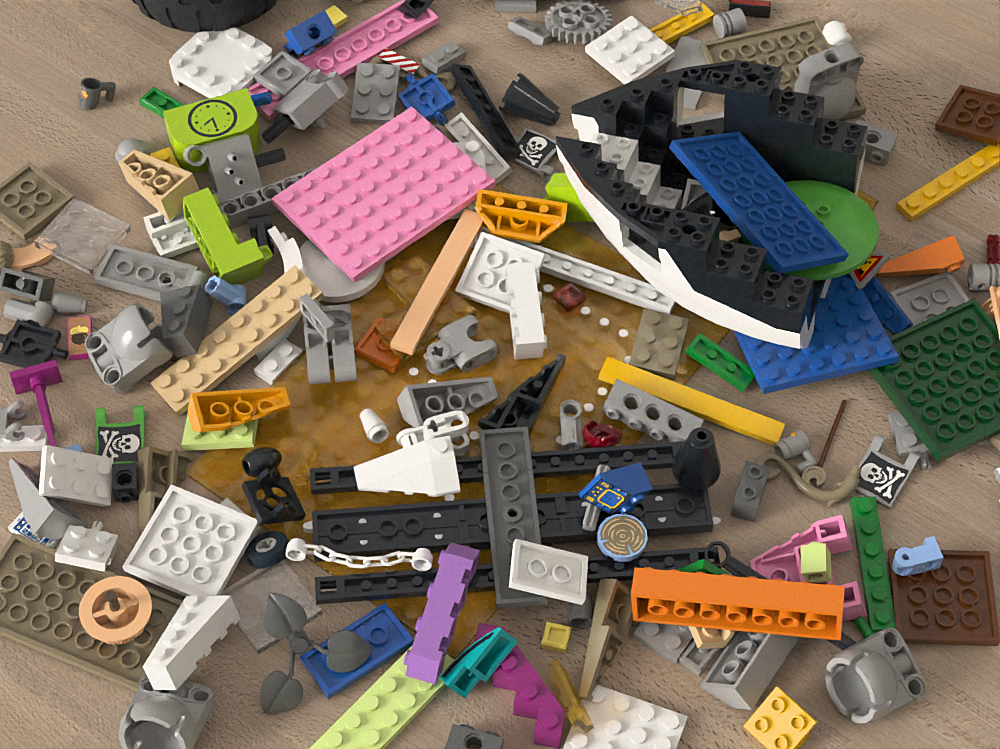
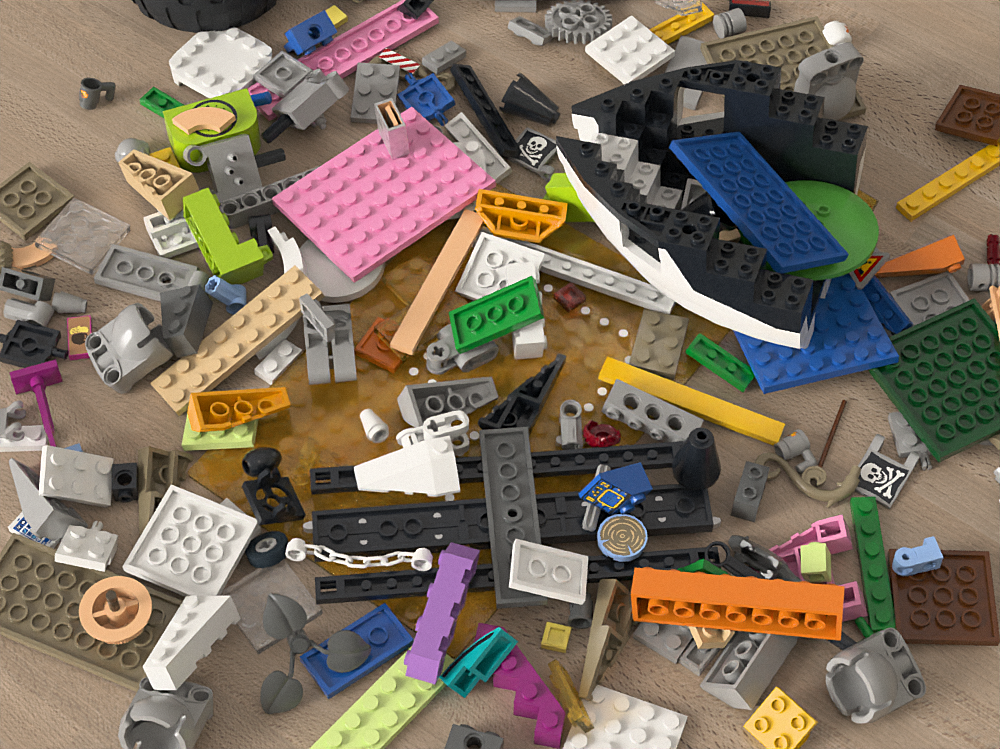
flag [95,405,146,465] -> none
light grey brick [855,120,898,166] -> none
none -> light nougat tile [172,107,236,135]
none -> piece [374,98,410,160]
none -> green plate [449,276,544,354]
none -> dark grey animal [728,535,802,582]

